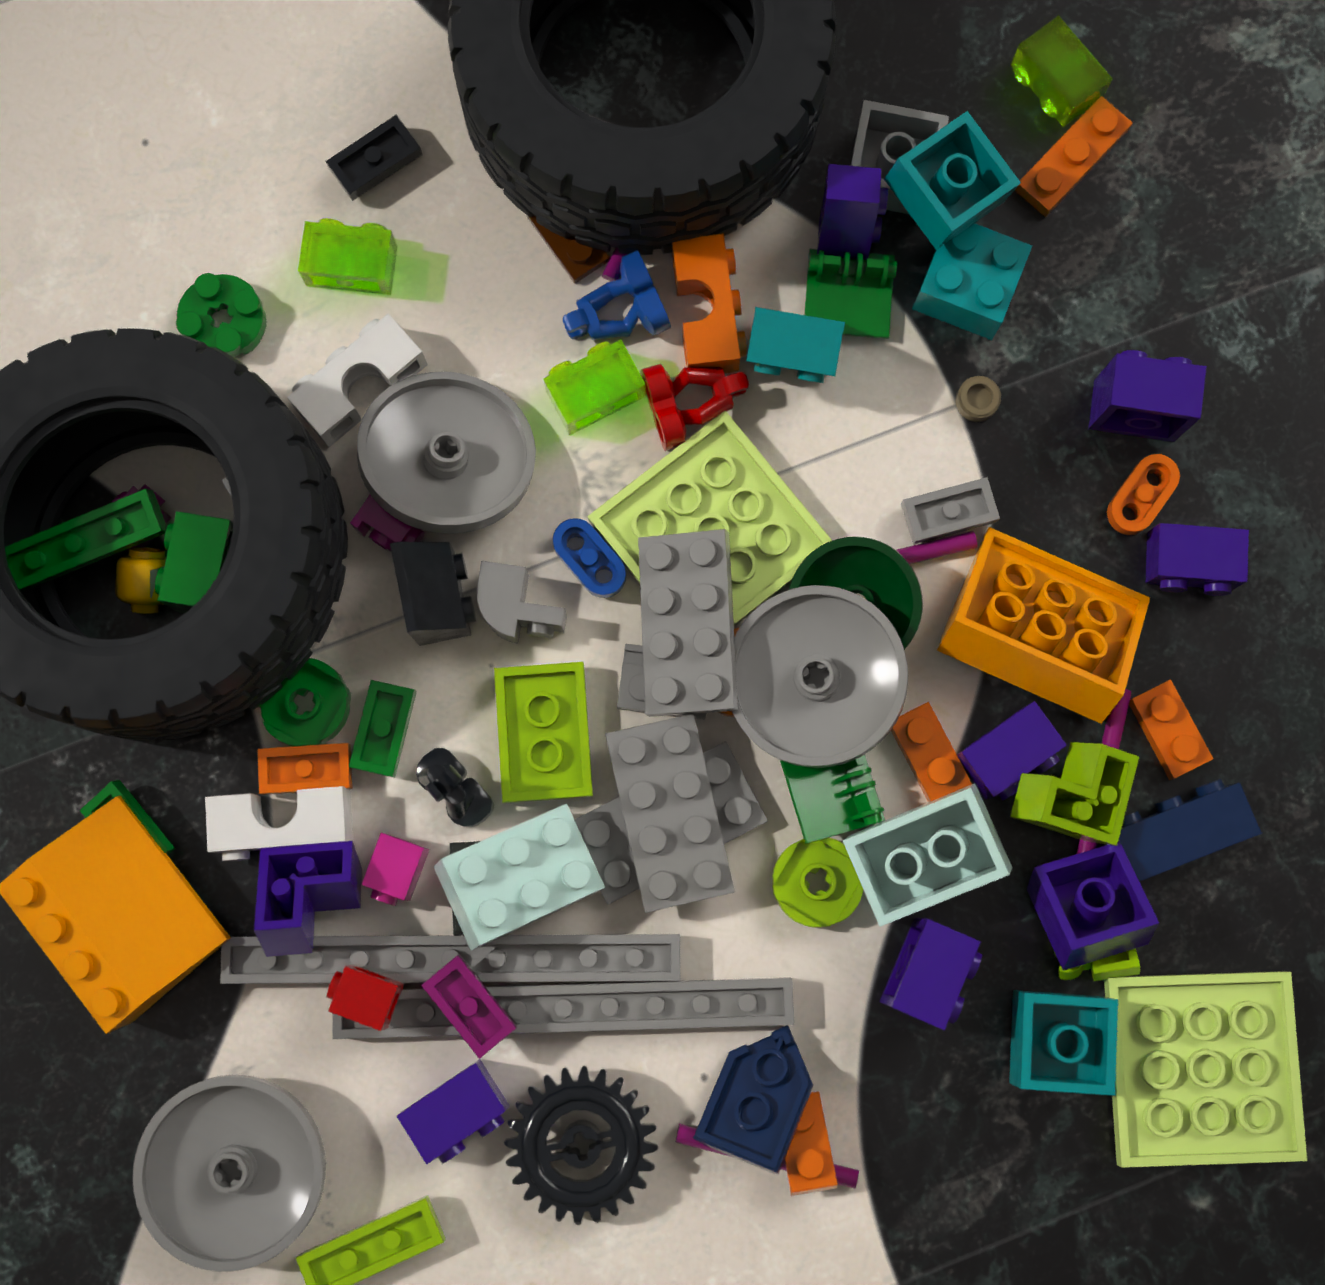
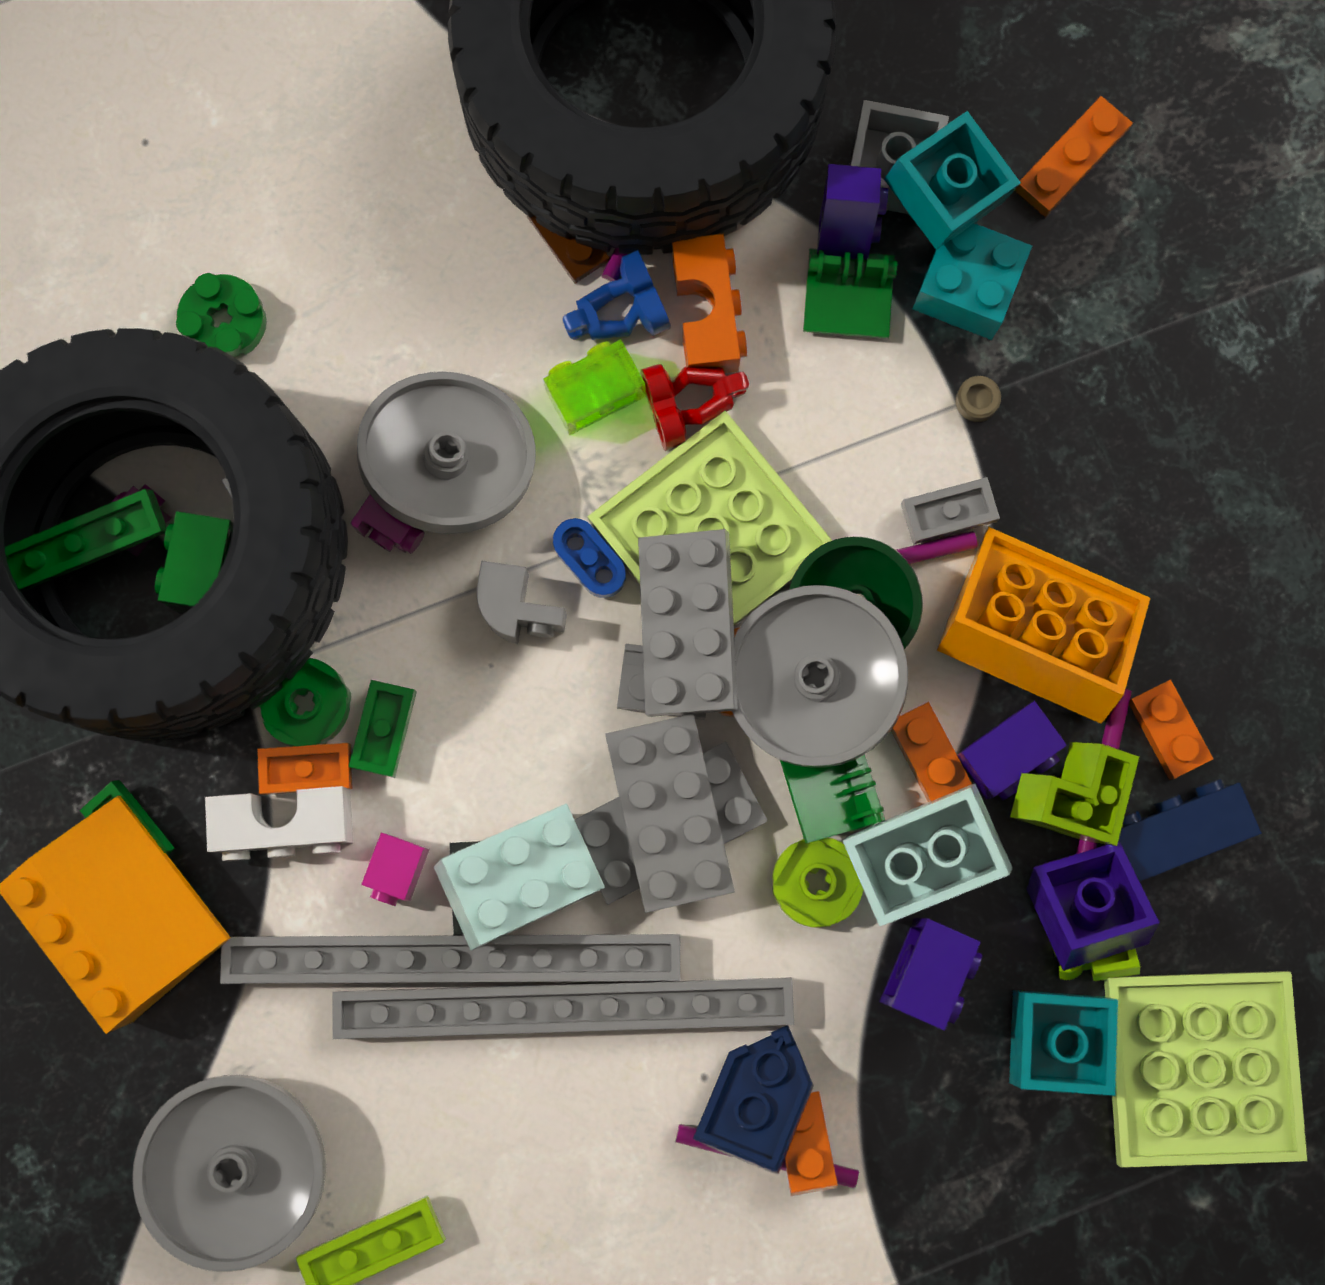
yellow head [115,547,166,613] -> none
dark purple brick [254,841,362,957] -> none
white arch [287,314,428,447] -> none
clear neon green brick [298,218,398,295] -> none
black plate [326,115,423,201] -> none
red brick [326,965,404,1031] -> none
black slope [390,542,476,646] -> none
dark purple brick [397,1059,510,1165] -> none
black piece [416,748,494,827] -> none
magenta plate [421,955,517,1059] -> none
lime plate [494,662,593,803] -> none
black gear [504,1065,658,1225] -> none
teal brick [746,307,845,383] -> none
clear neon green brick [1011,15,1113,127] -> none
dark purple brick [1089,350,1207,442] -> none
orange plate [1107,454,1180,535] -> none
dark purple brick [1145,523,1249,596] -> none

